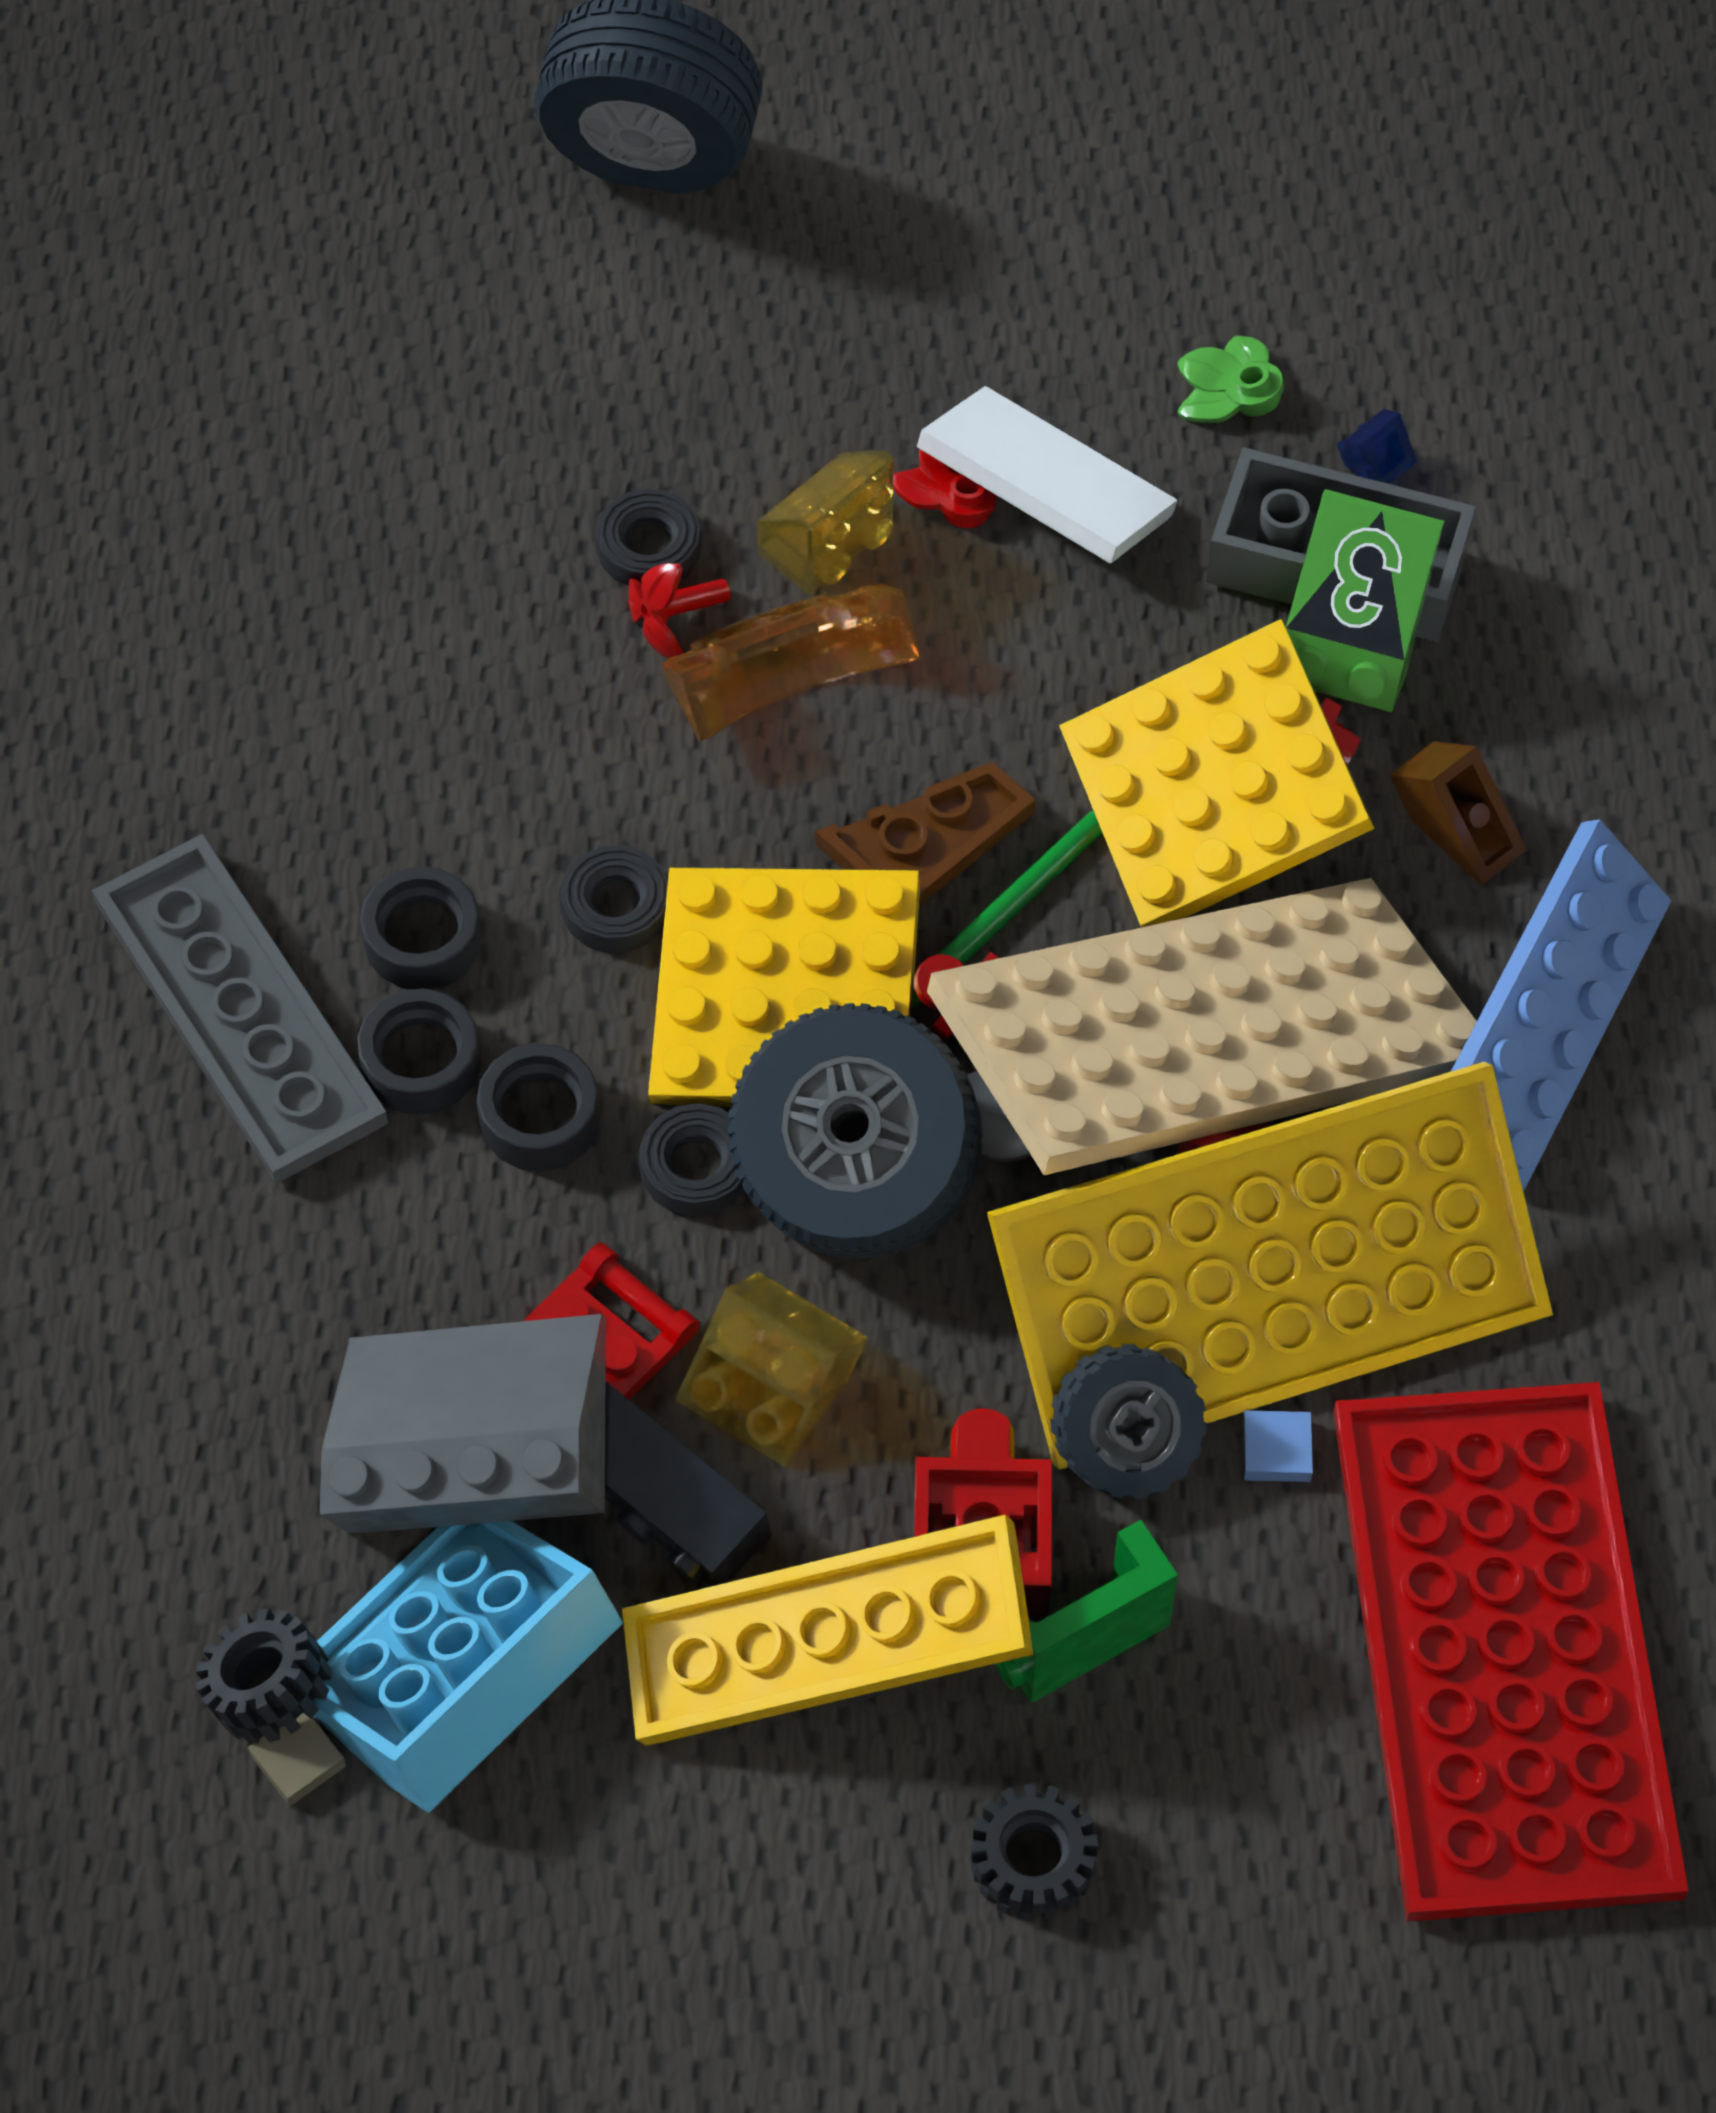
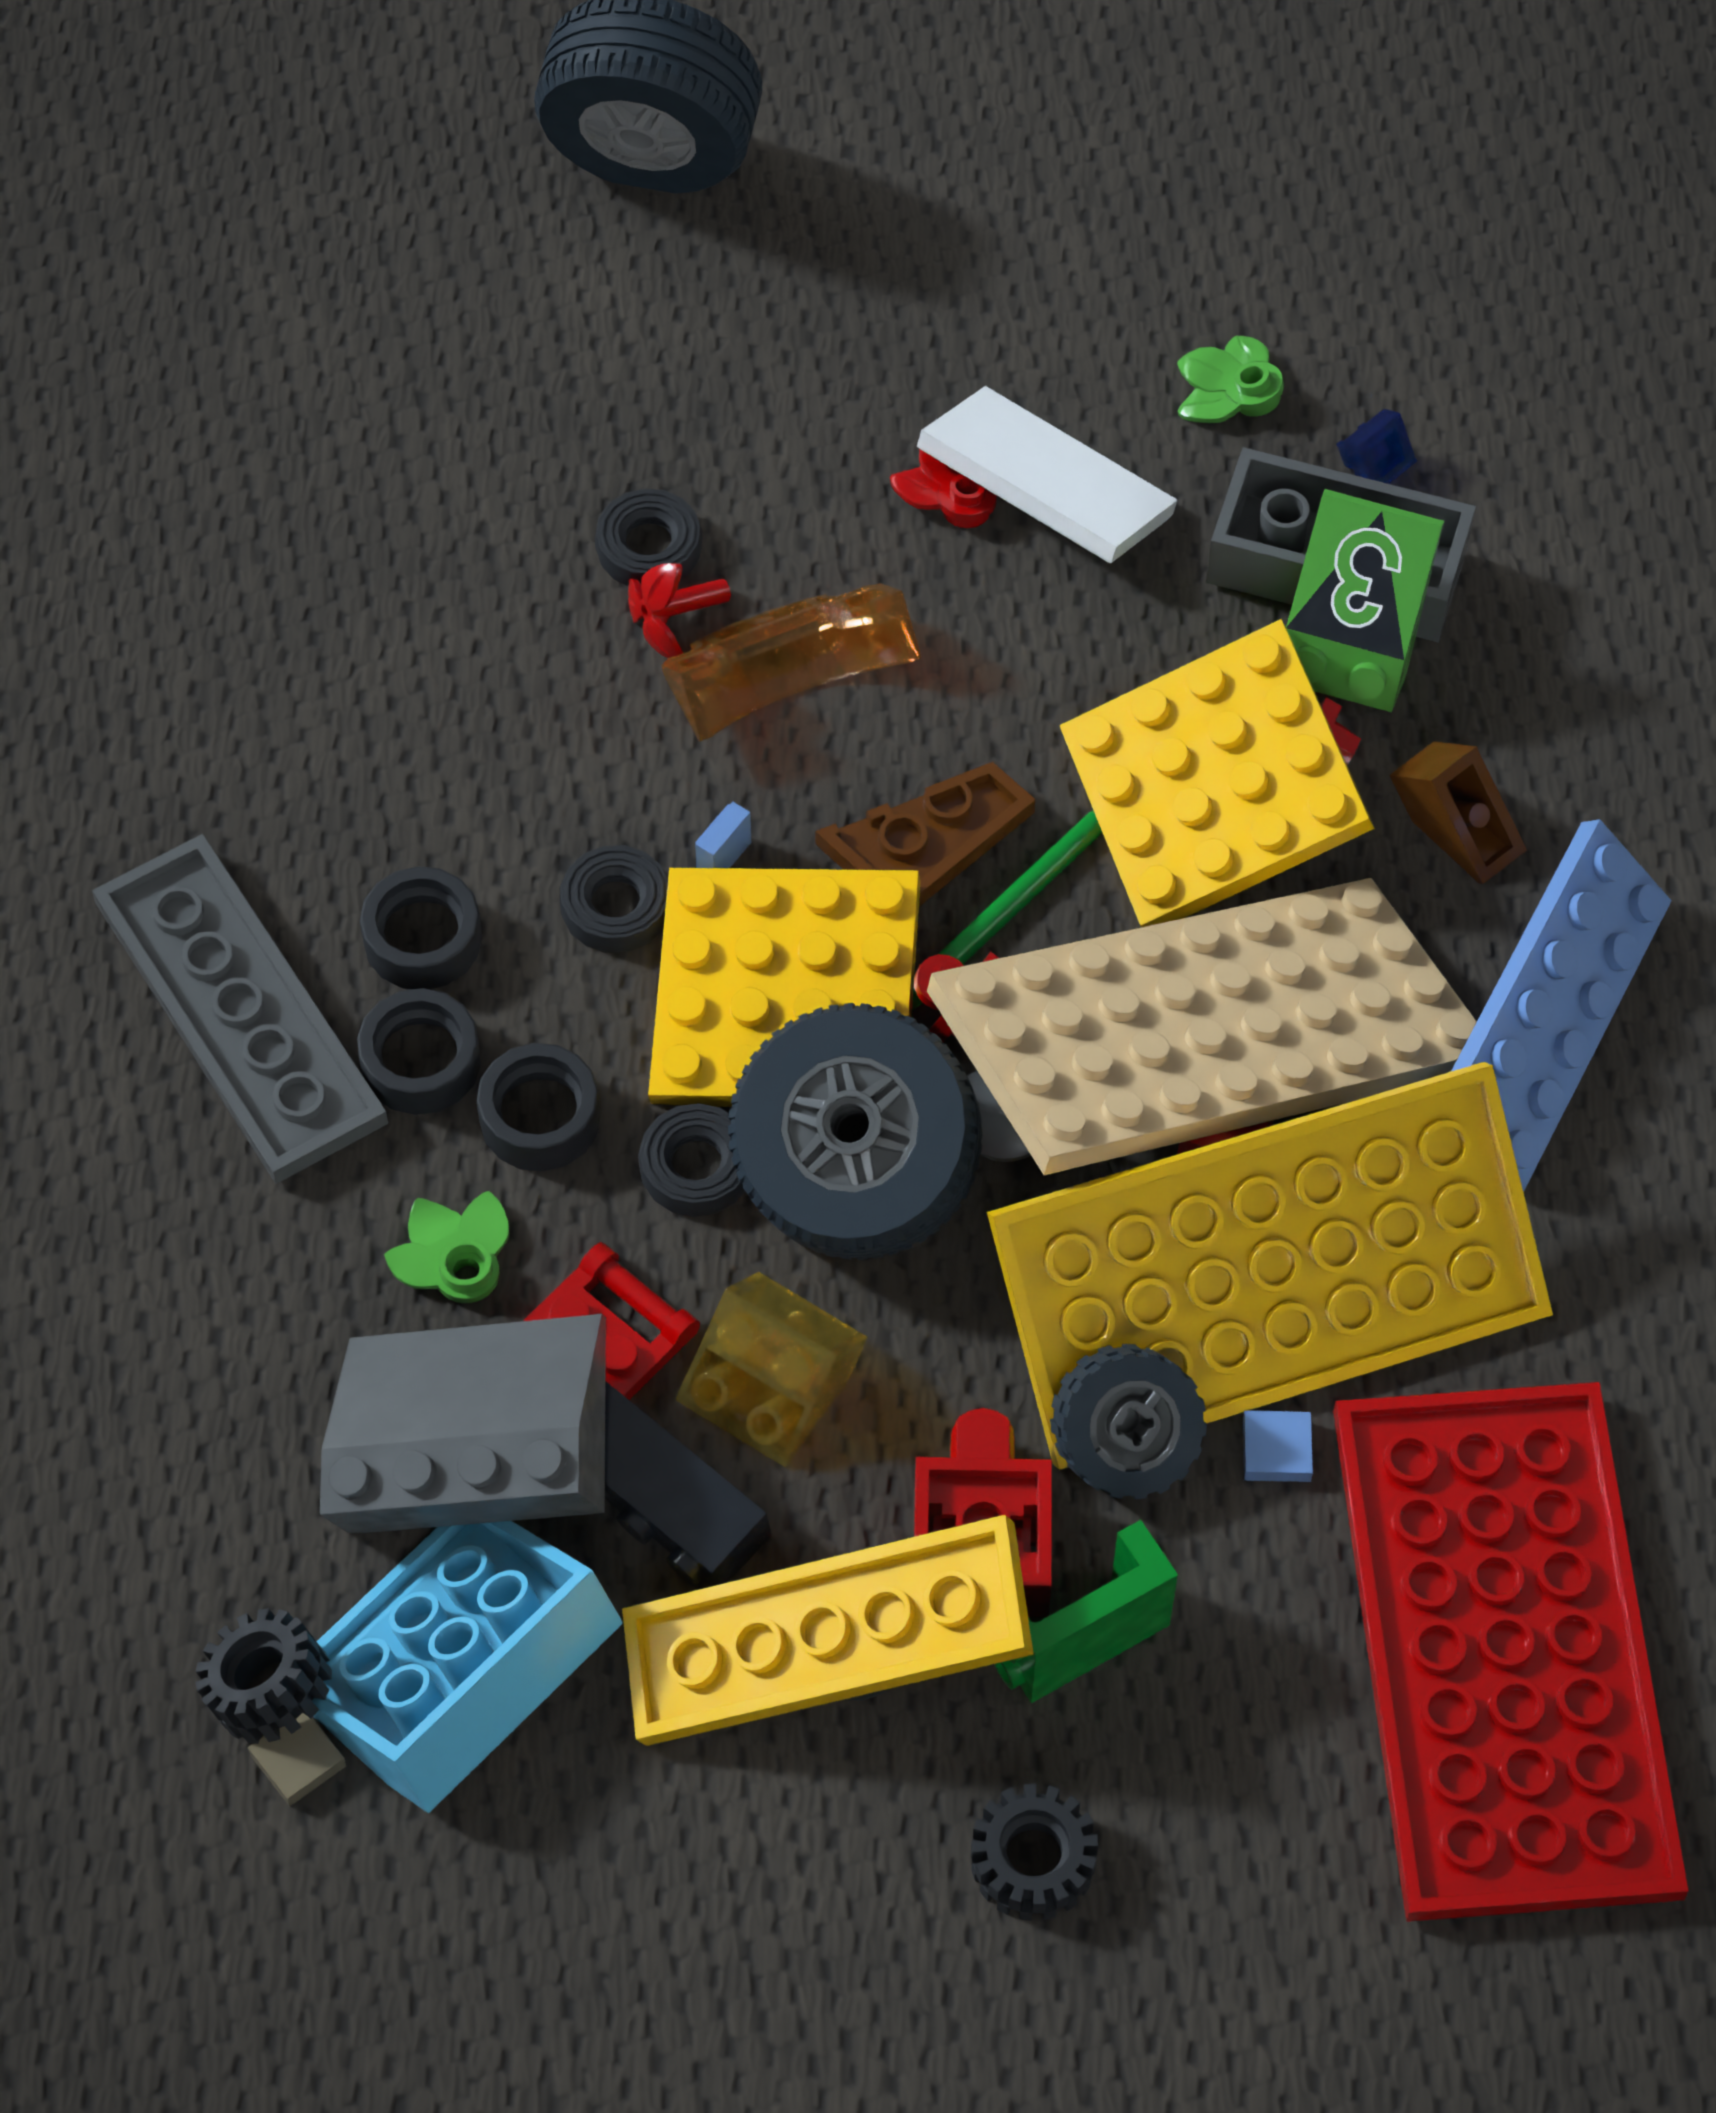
clear yellow slope [757,450,894,595] -> none
none -> bright green plate [384,1191,509,1303]
none -> medium blue tile [695,802,751,868]

